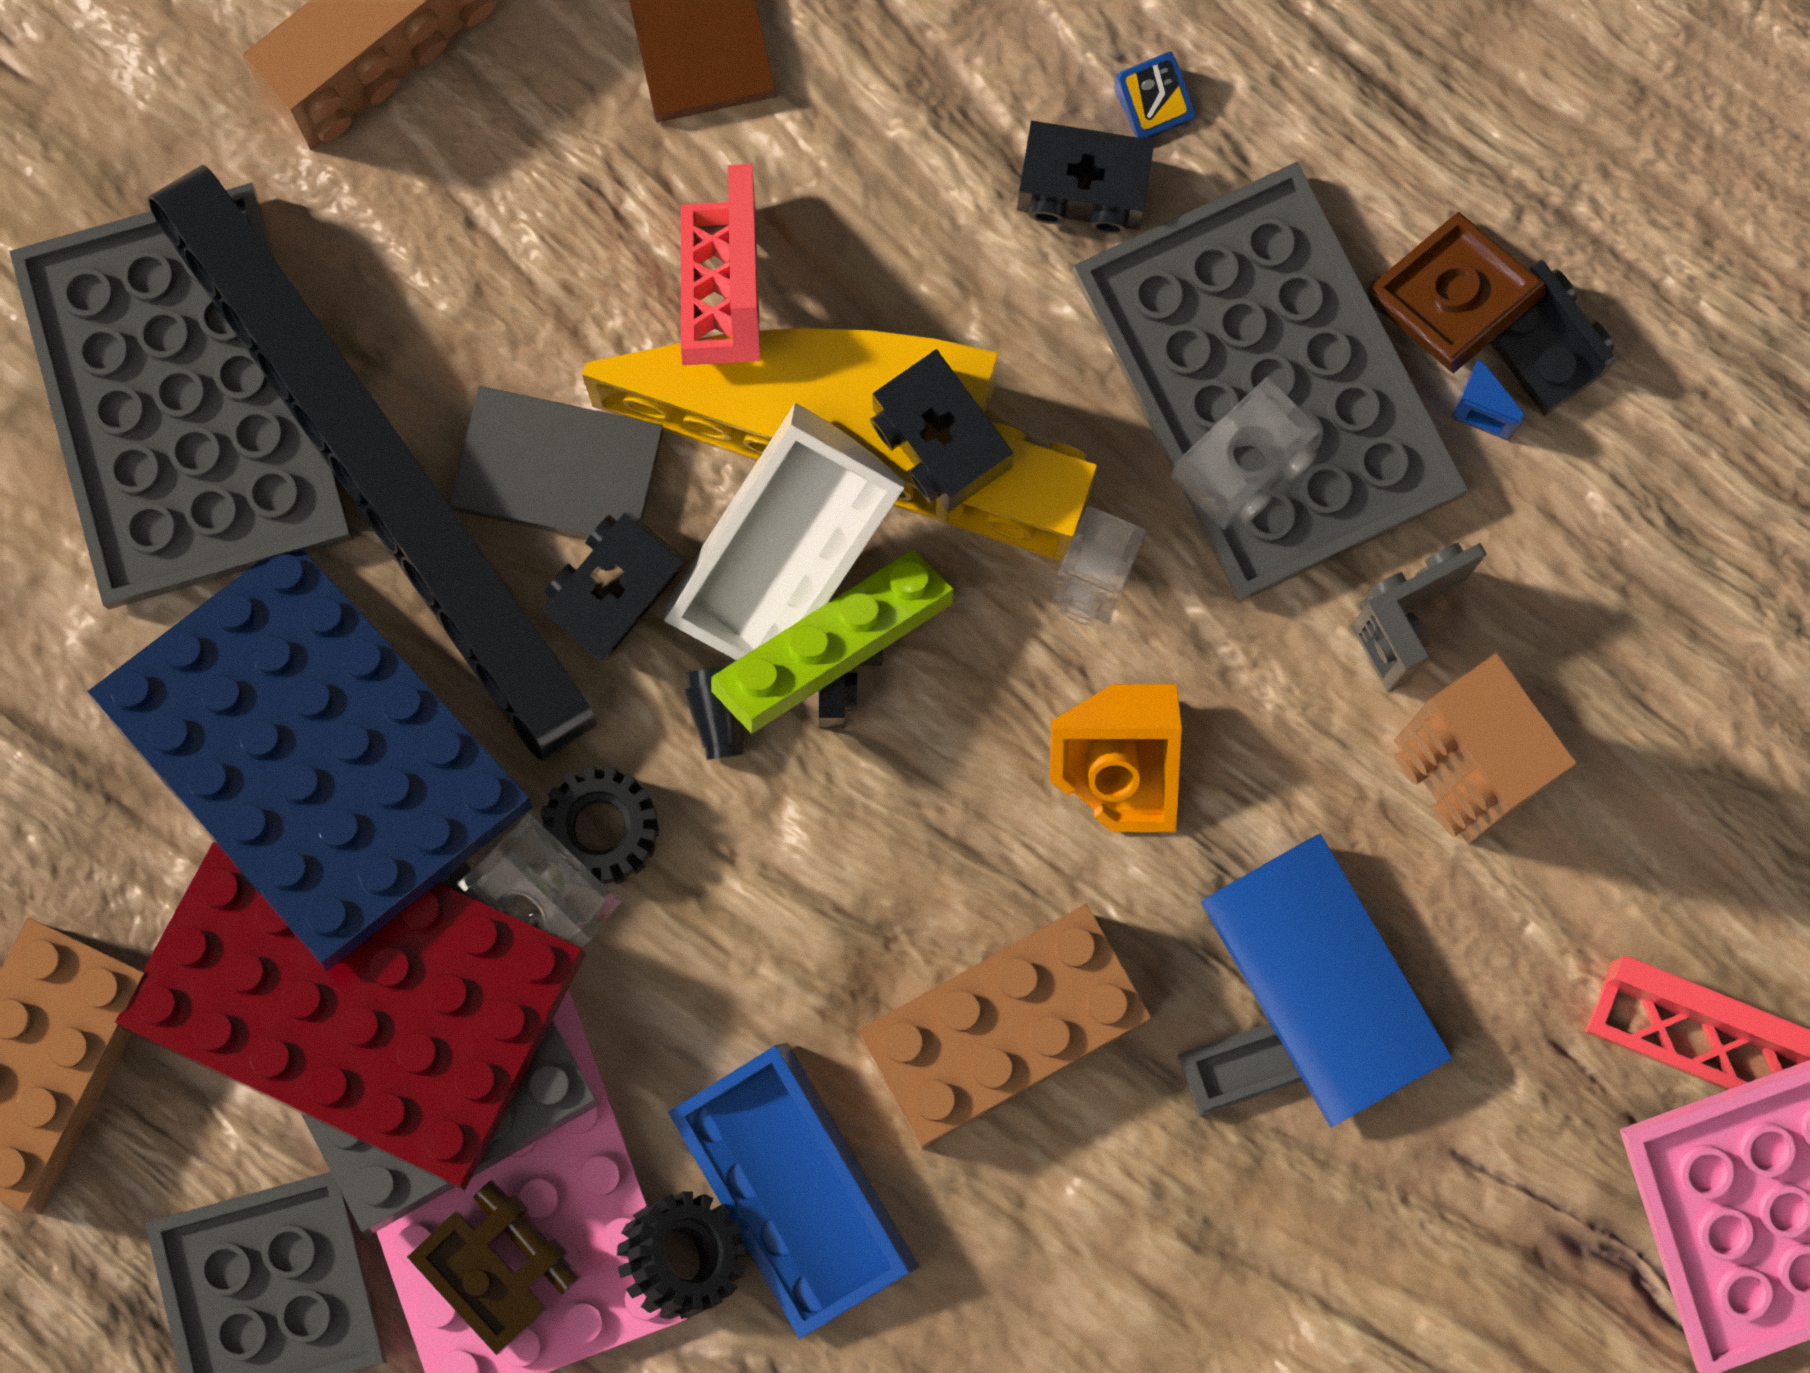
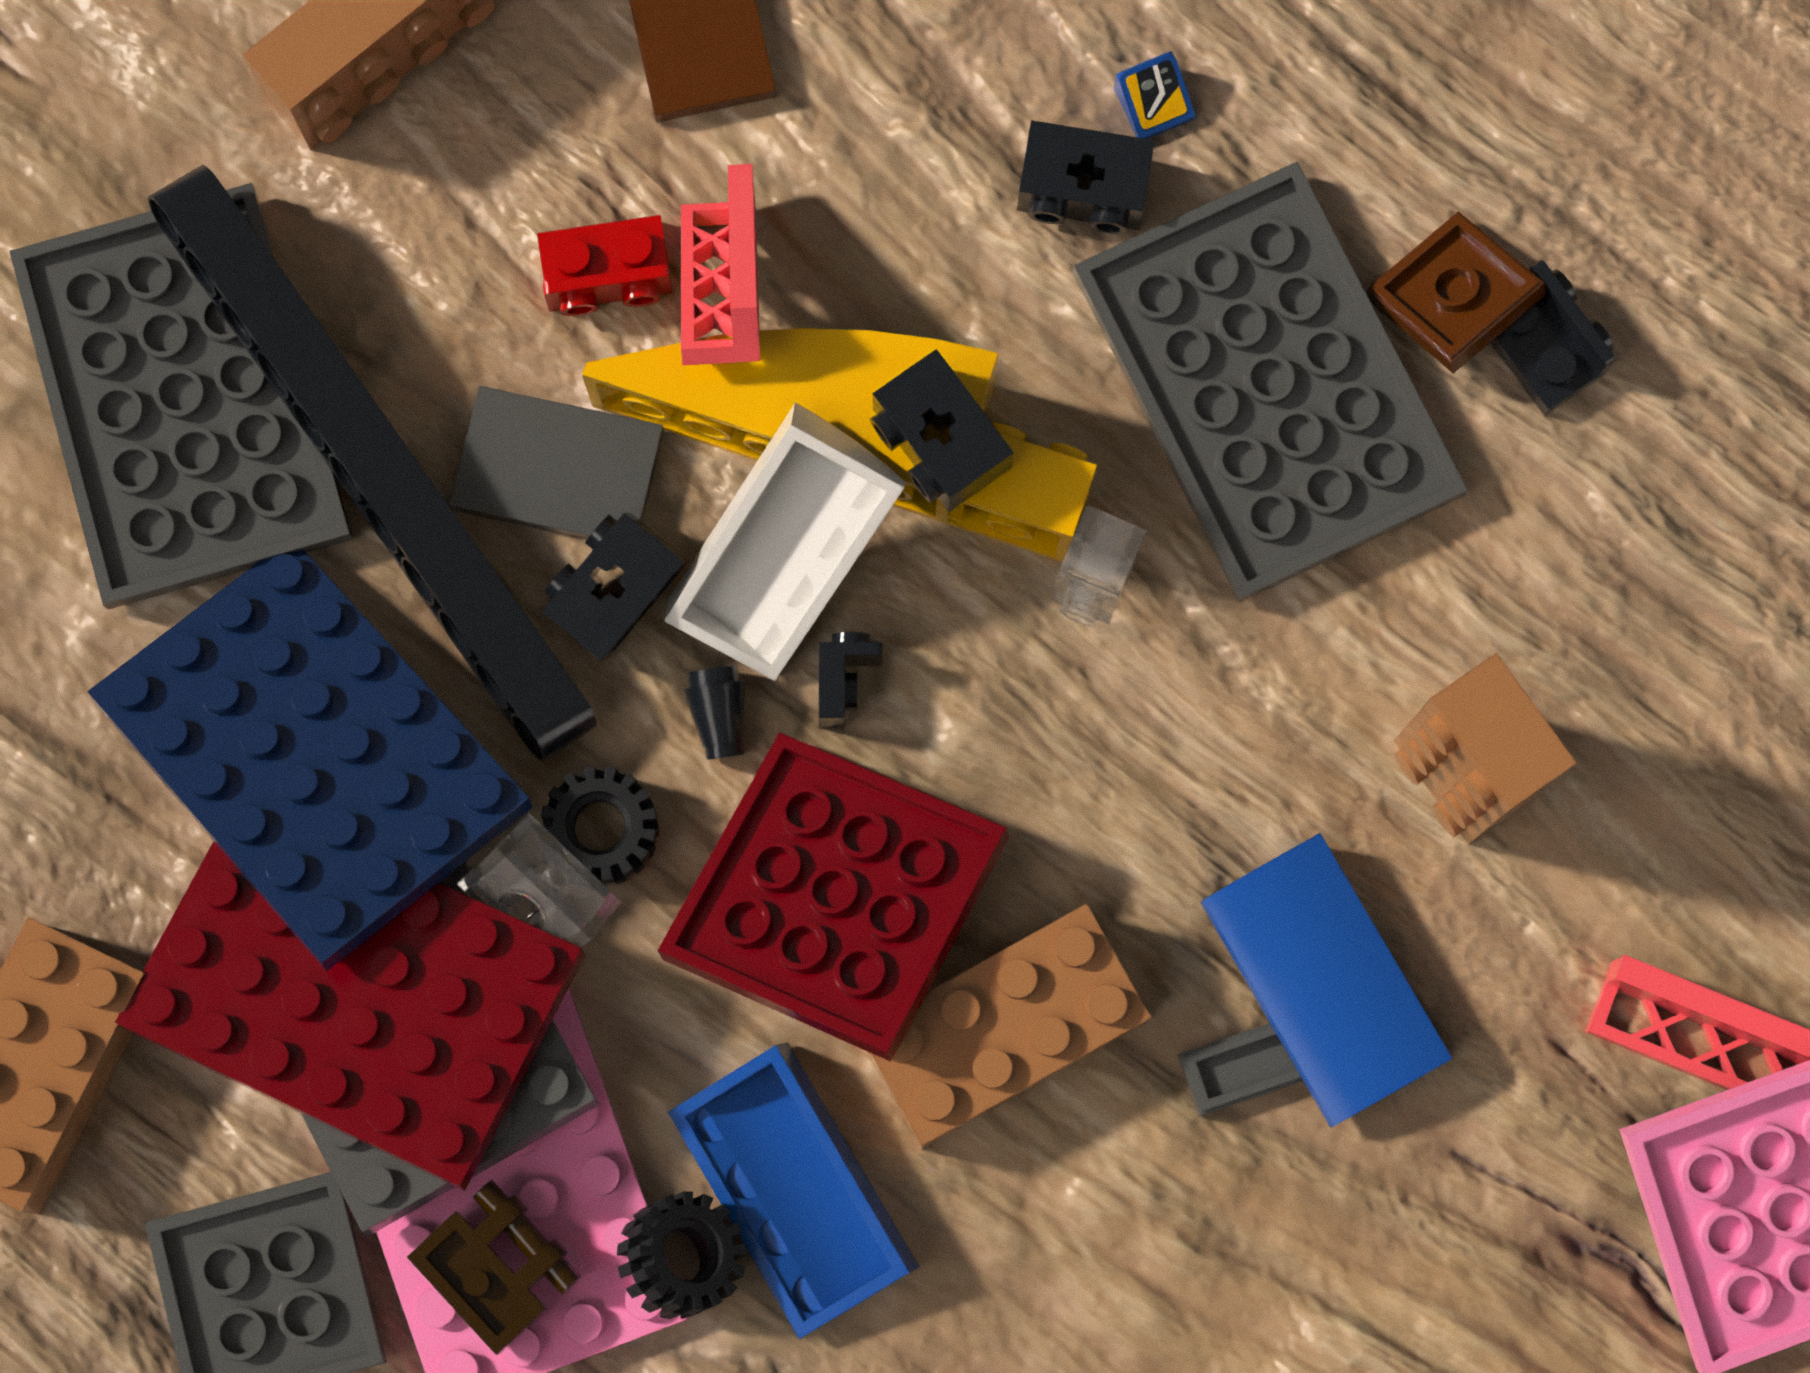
lime plate [711,549,954,734] -> none
light orange slope [1049,684,1182,832] -> none
clear brick [1171,376,1321,530] -> none
dark grey bracket [1351,542,1487,692] -> none
blue slope [1452,359,1524,440] -> none
none -> red bracket [537,215,673,316]
none -> dark red plate [657,732,1009,1062]

